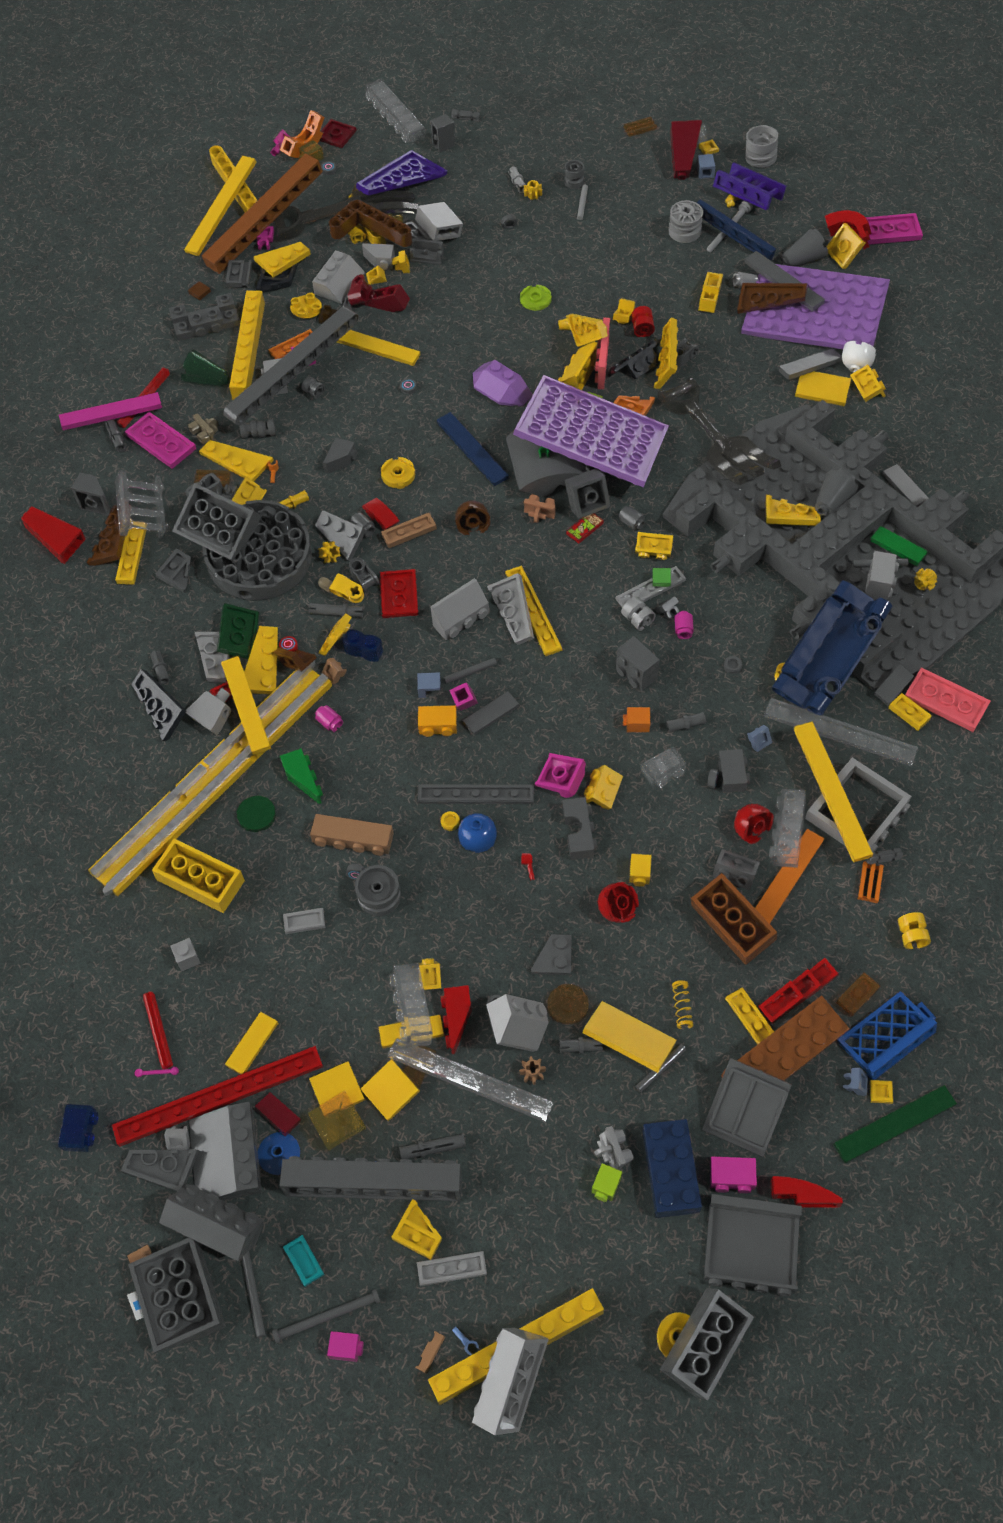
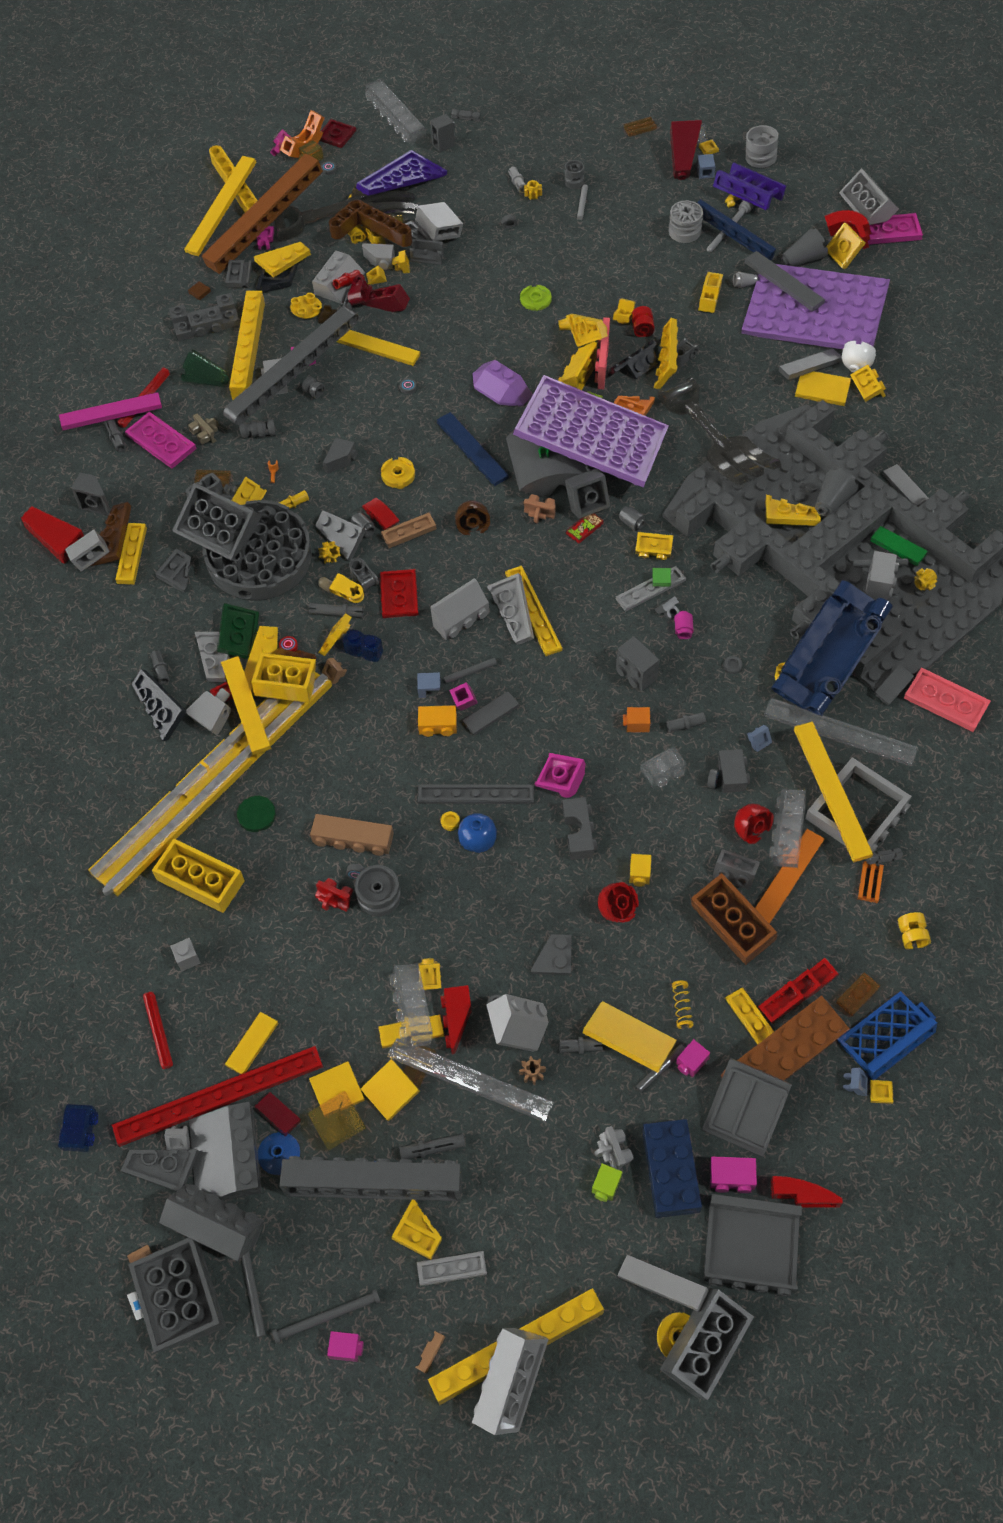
clear fence [115,470,168,540] -> none
dark pink hinge [135,1067,179,1077] -> none
yellow wing [199,440,274,482] -> none
orange tile [268,329,313,359] -> none
green slope [280,748,323,804] -> none
light grey tile [283,908,326,934] -> none
teal tile [283,1235,325,1287] -> none
dark pink brick [315,705,343,732] -> none
medium blue hand [452,1327,479,1355] -> none
red hand [521,853,535,881] -> none
clear orange tile [548,984,589,1025] -> none
yellow bracket [584,765,623,810] -> none
light grey wheel [621,596,656,631] -> none
reddish brown wing [737,283,808,314] -> none
dark green tile [833,1085,957,1164] -> none
yellow plate [889,693,932,731] -> none
none -> light grey brick [65,529,110,571]
none -> yellow slope [251,653,316,703]
none -> red hips [315,878,353,912]
none -> red pin [332,269,361,289]
none -> light grey tile [617,1255,709,1312]
none -> dark pink brick [676,1039,710,1077]
none -> light grey slope [839,168,899,225]

